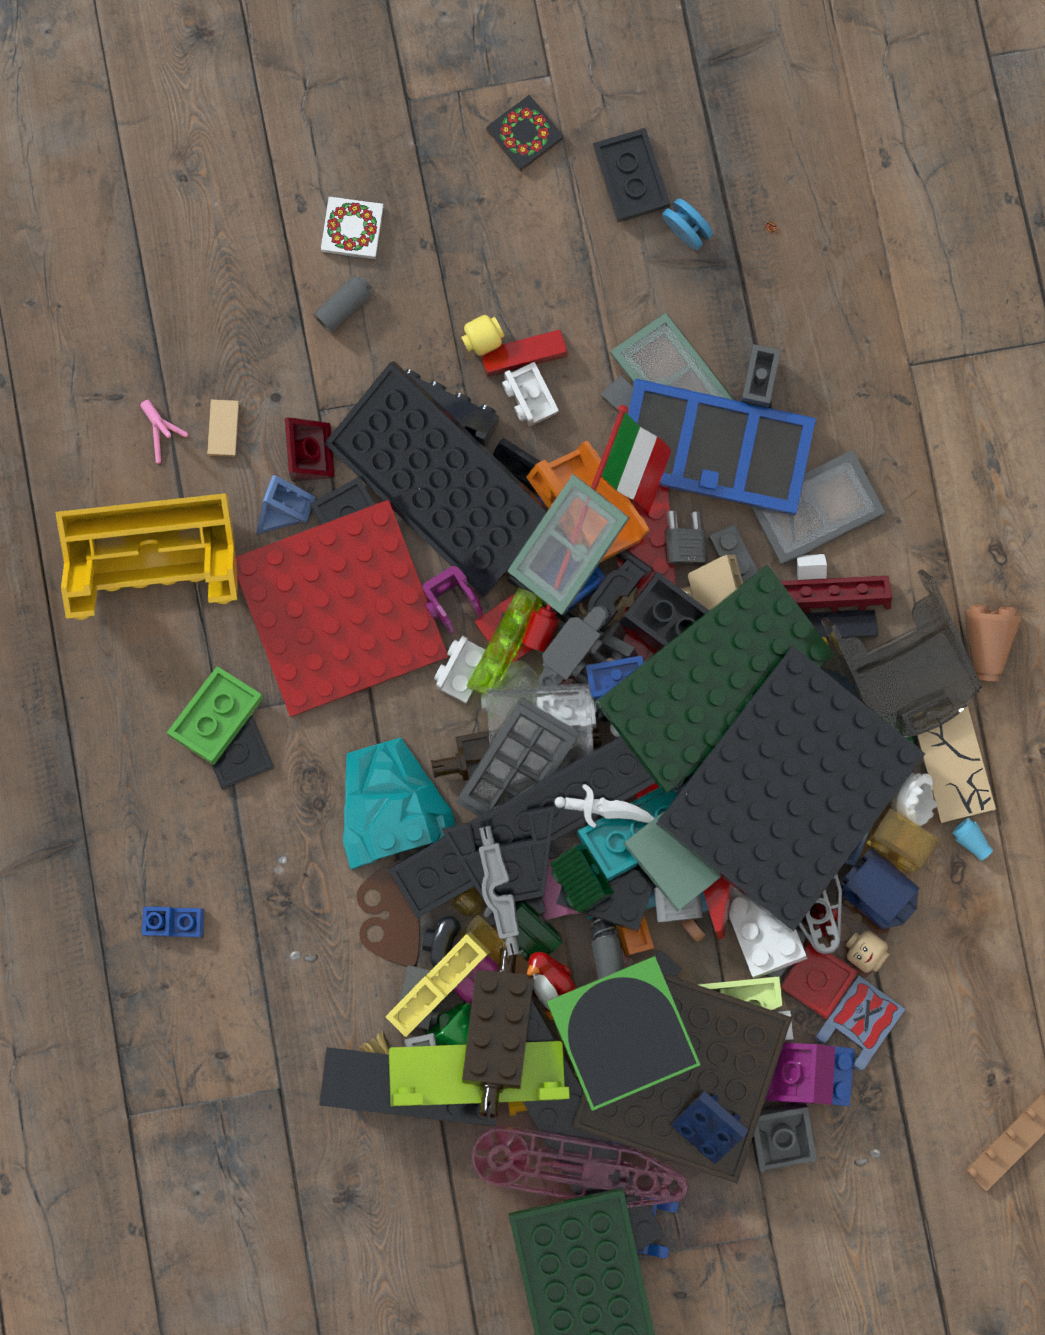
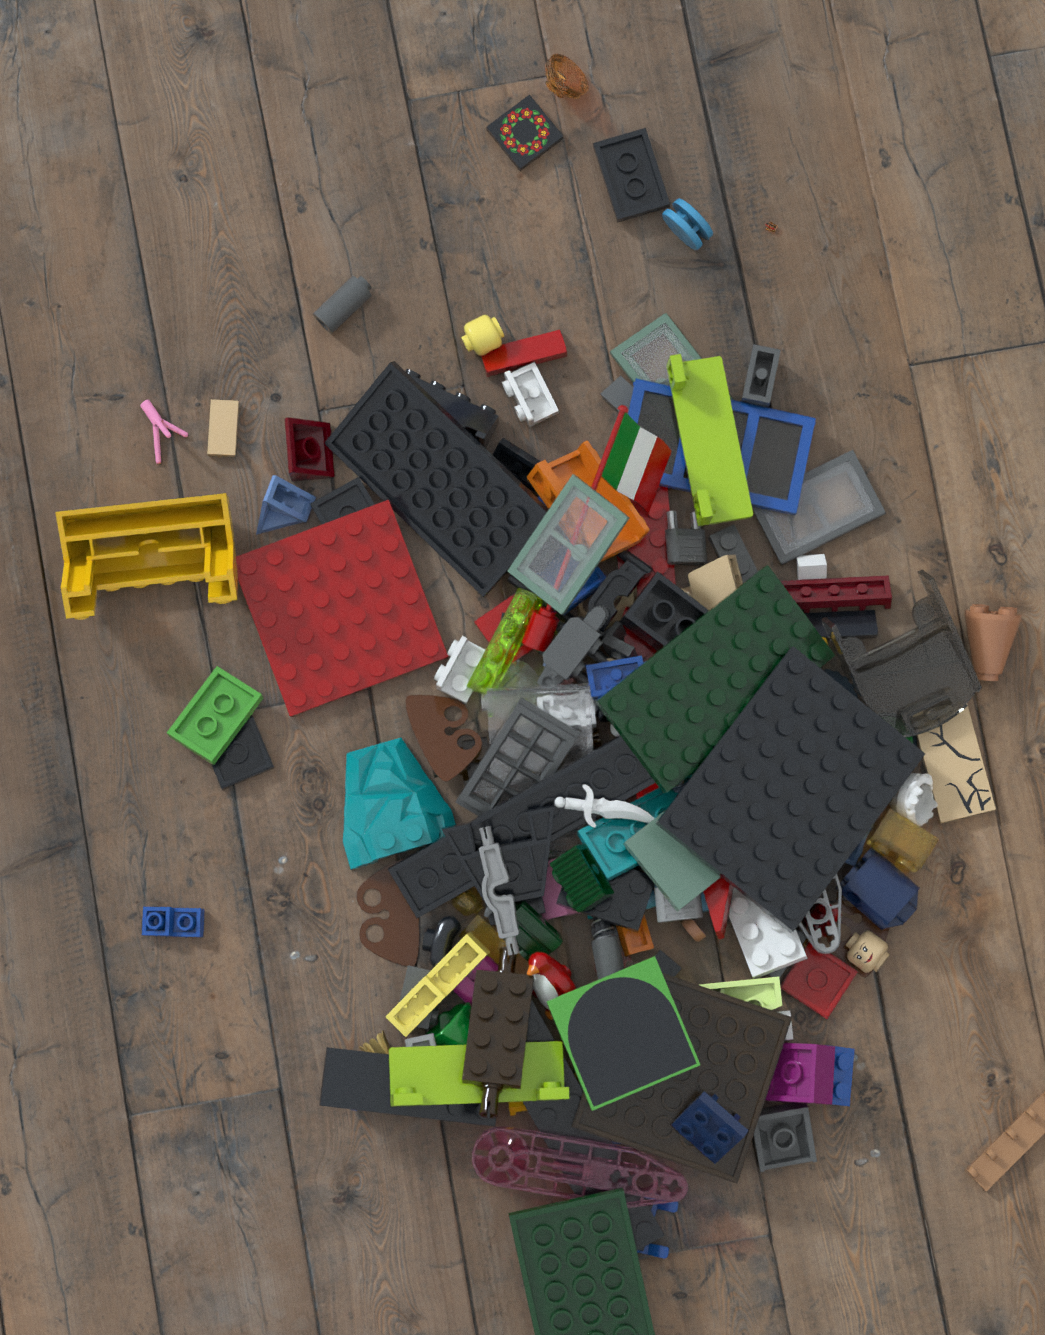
tile [321,197,384,259] -> none
magenta piece [423,566,483,635] -> none
flag [815,976,905,1071] -> none
medium azure cone [952,818,993,861] -> none
none -> reddish brown piece [406,695,482,782]
none -> clear orange piece [545,54,589,99]
none -> lime bracket [666,354,753,526]

